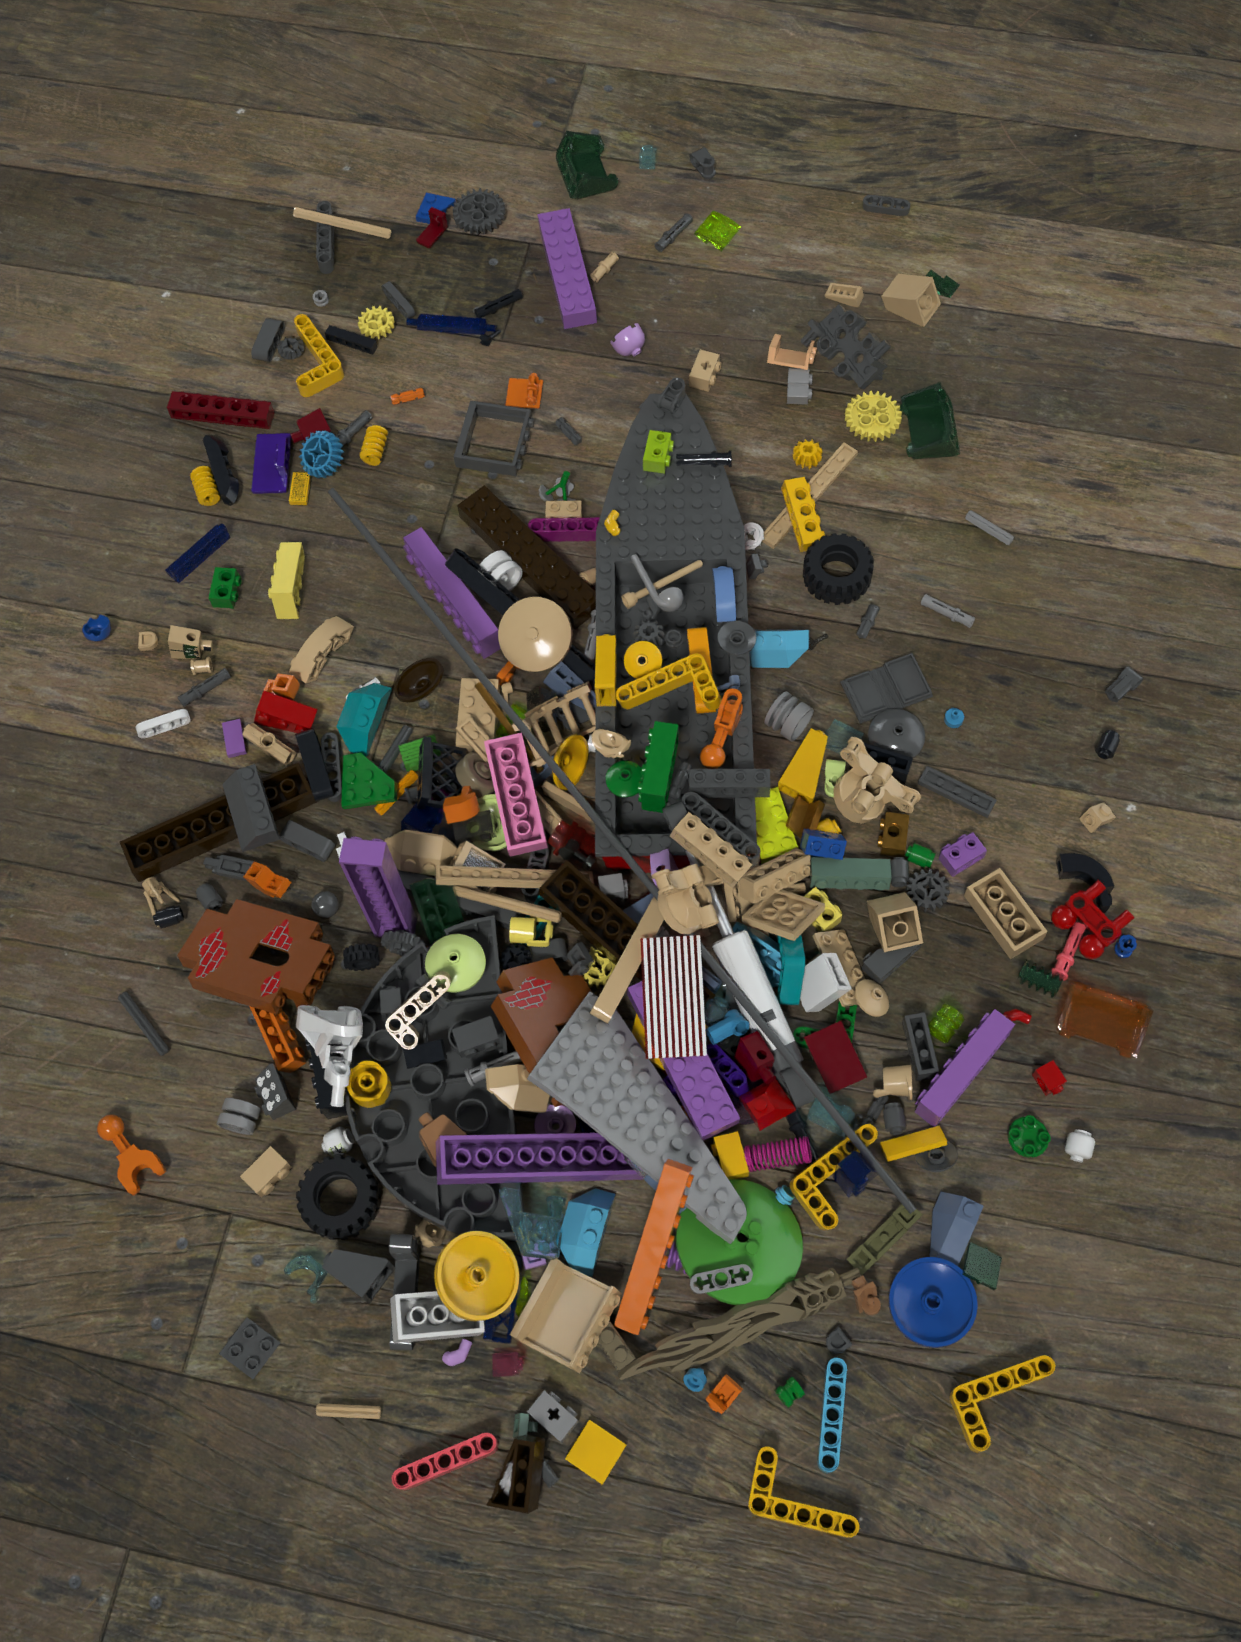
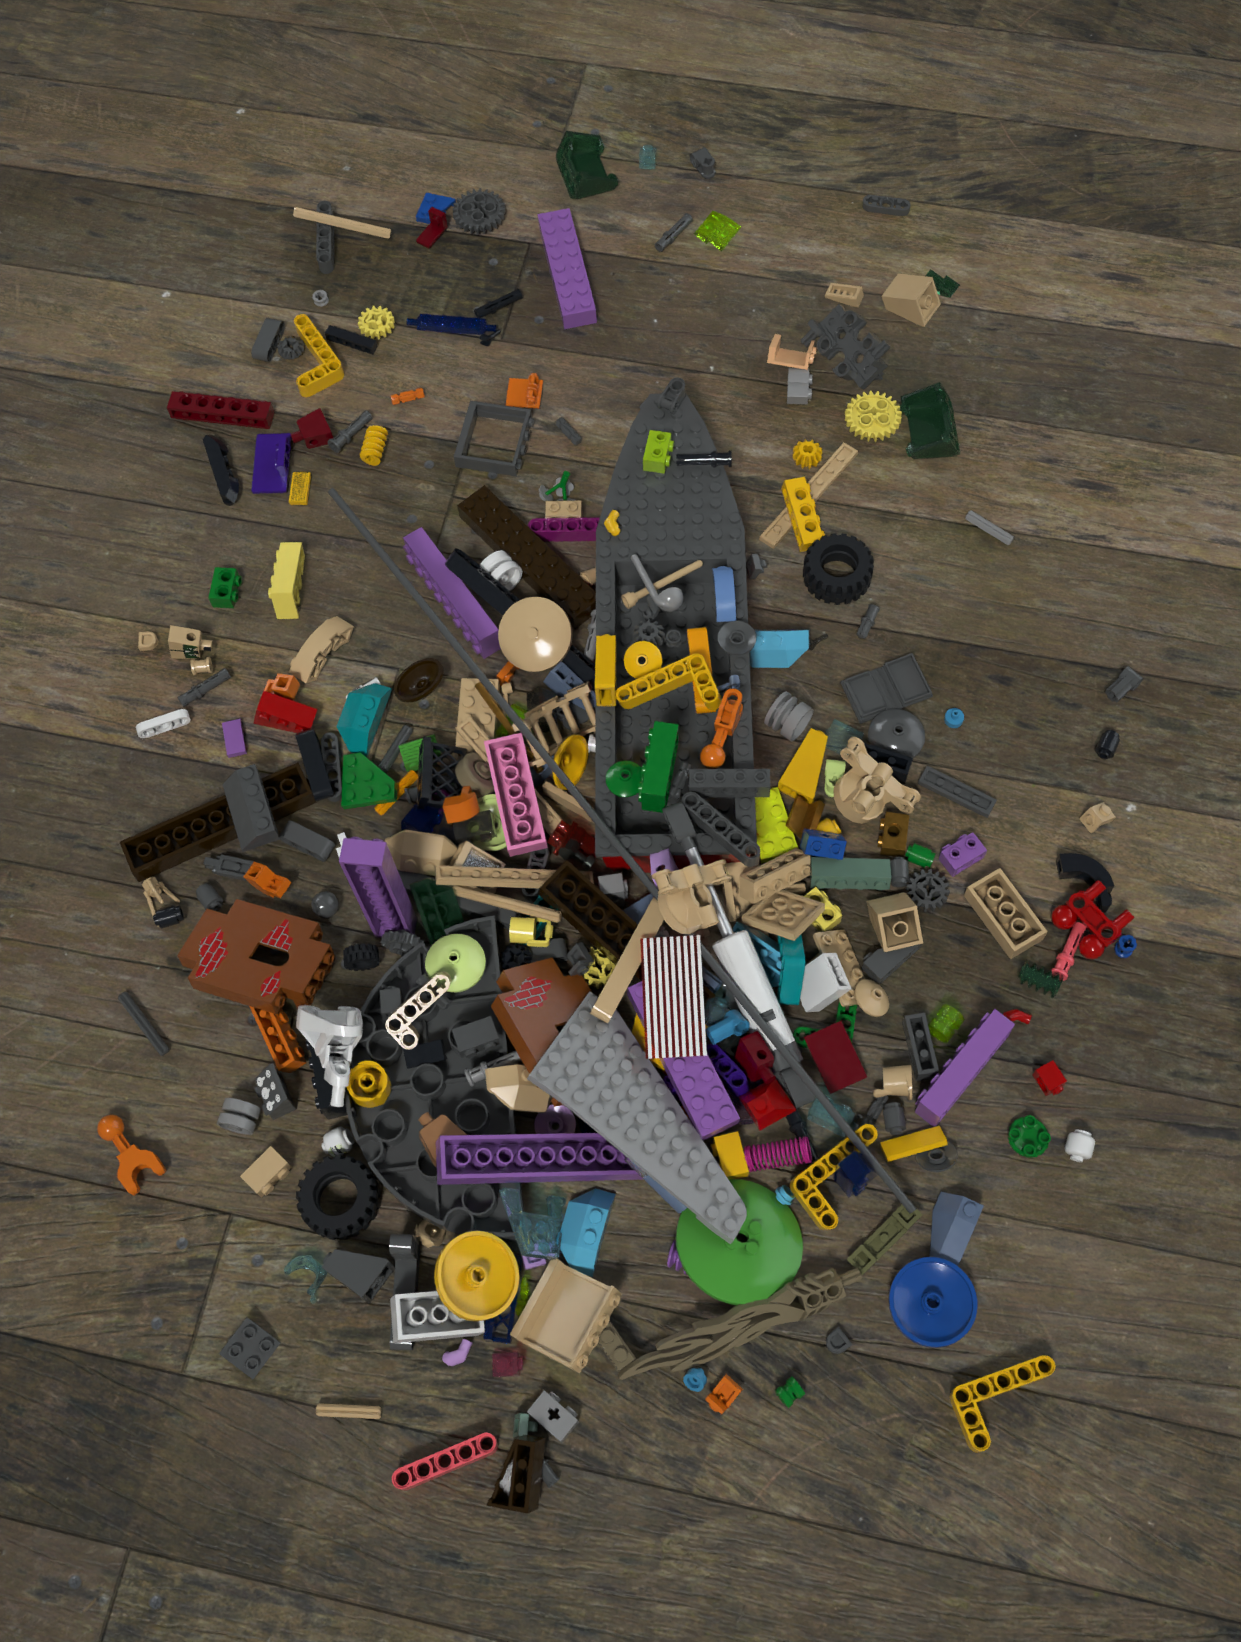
blue hair [82,615,111,642] -> none
clear blue fence [165,523,230,584] -> none
yellow piece [190,466,220,506] -> none
tan piece [242,723,296,766] -> none
dark azure gear [299,430,344,478] -> none
dark grey beam [381,281,415,320] -> none
yellow tile [565,1419,627,1485] -> none
tan pin [590,252,619,282] -> none
tan hat [591,729,631,759] -> none
lavender cylinder [610,323,645,357] -> none
orange brick [614,1159,694,1335] -> none
tan brick [670,812,752,888] -> none
tan brick [689,349,722,392] -> none
light grey beam [689,1264,753,1294] -> none
white gear [744,523,764,551] -> none
yellow beam [748,1446,859,1538] -> none
medium azure beam [817,1358,847,1473] -> none
medium nougat hips [852,1276,881,1315] -> none
light grey pin [921,594,975,628] -> none
clear green piece [962,1242,1002,1290] -> none
clear orange windscreen [1056,980,1154,1059] -> none

